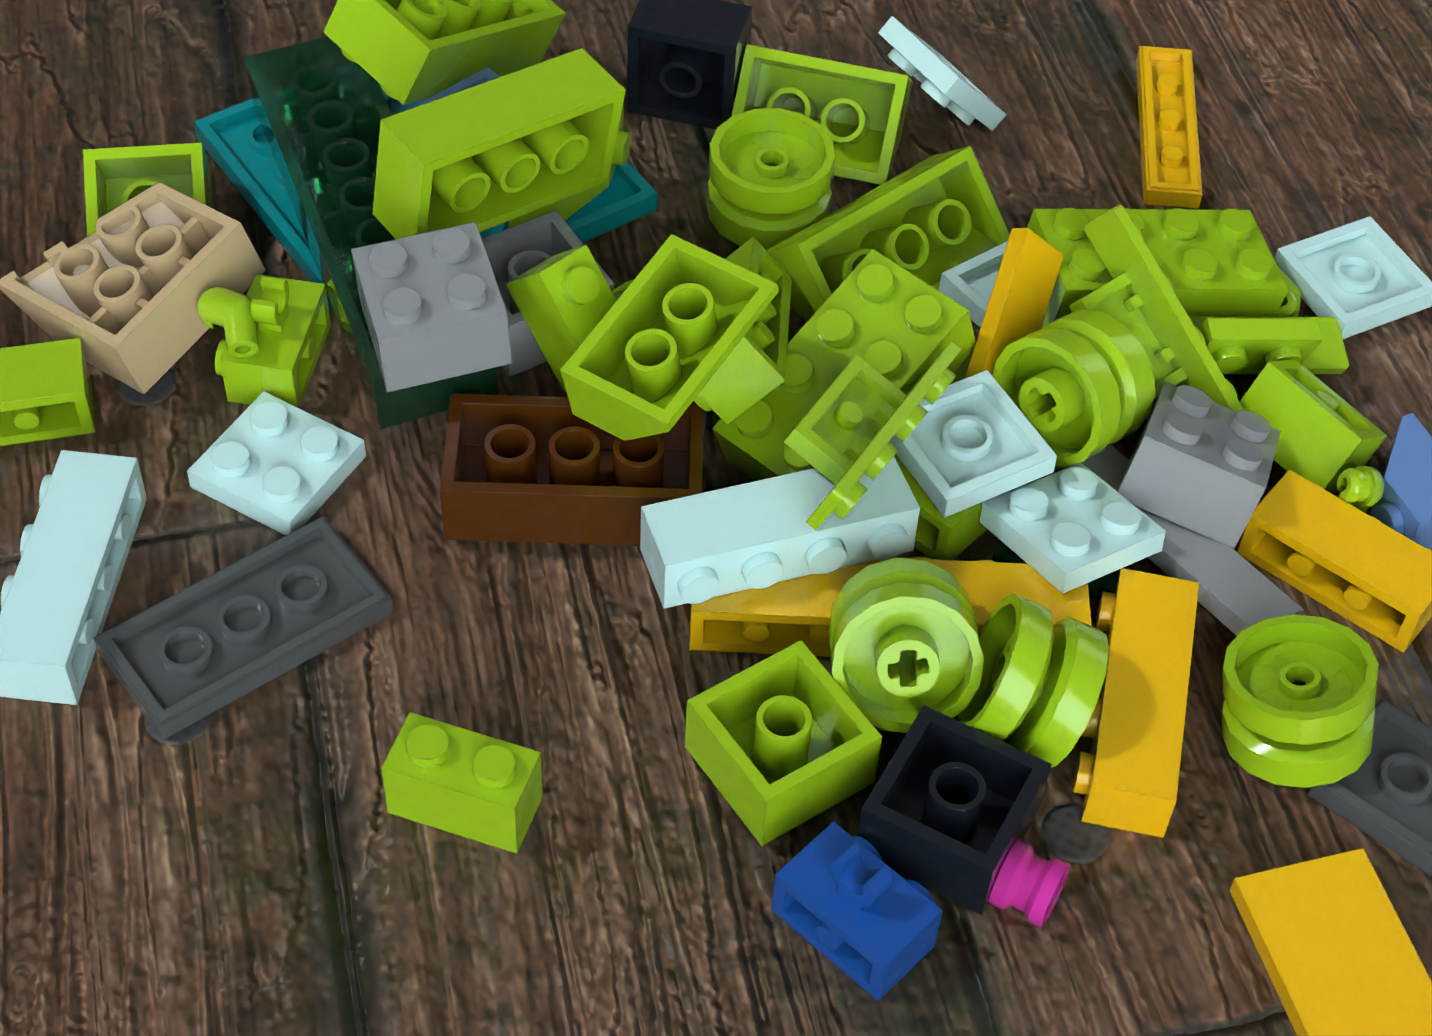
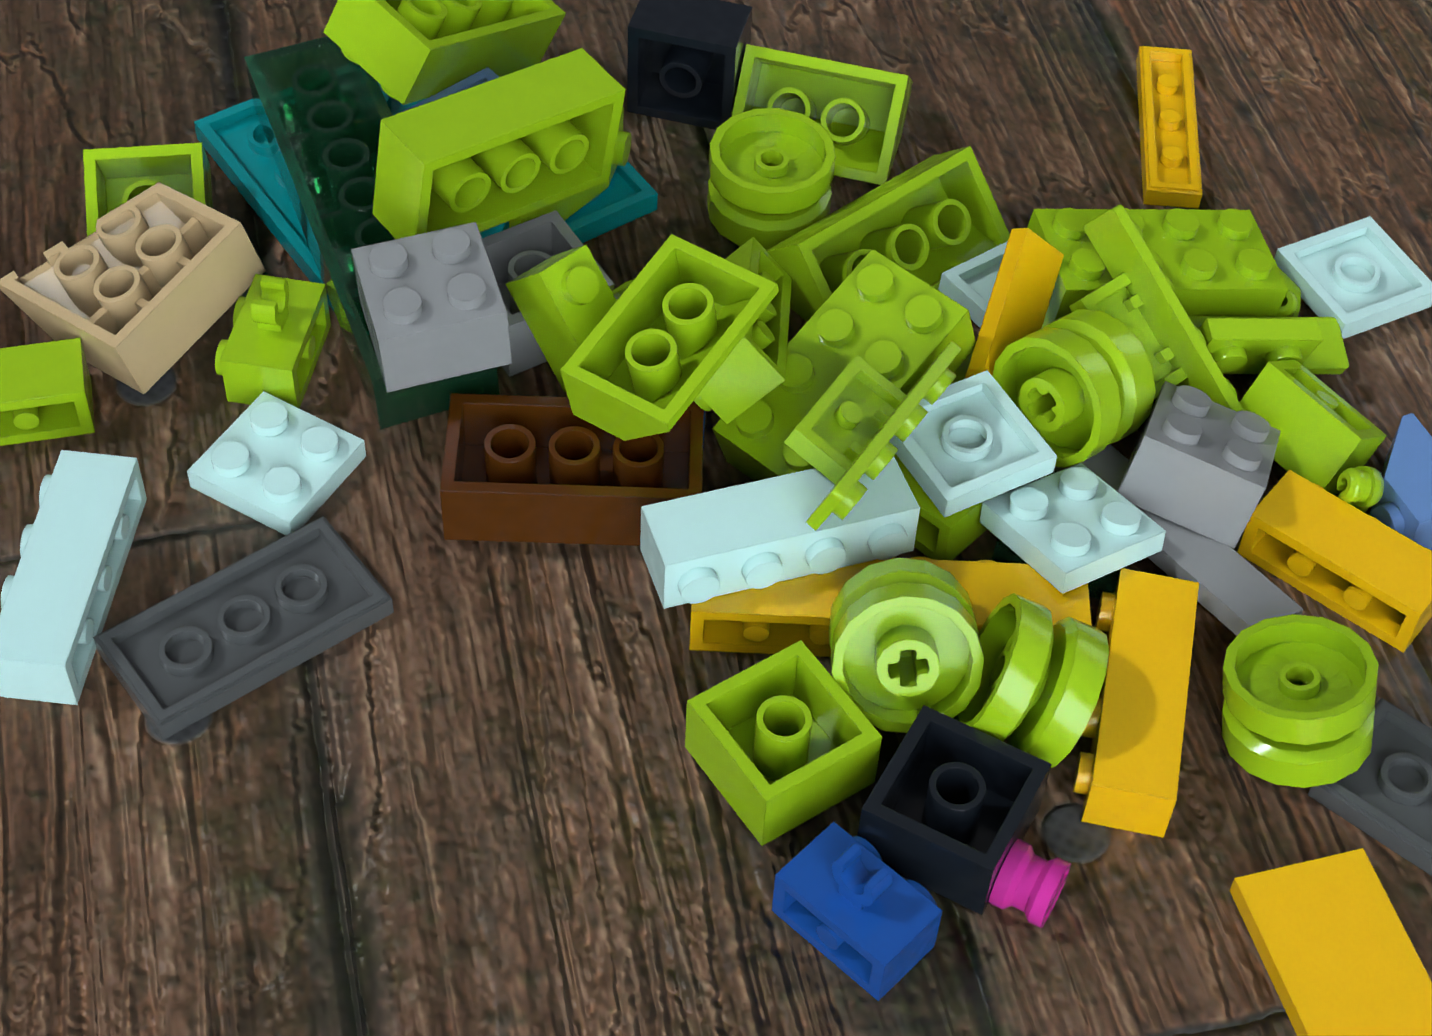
lime arm [196,286,259,358] -> none
lime brick [381,712,543,854] -> none
light aqua plate [878,16,1007,131] -> none

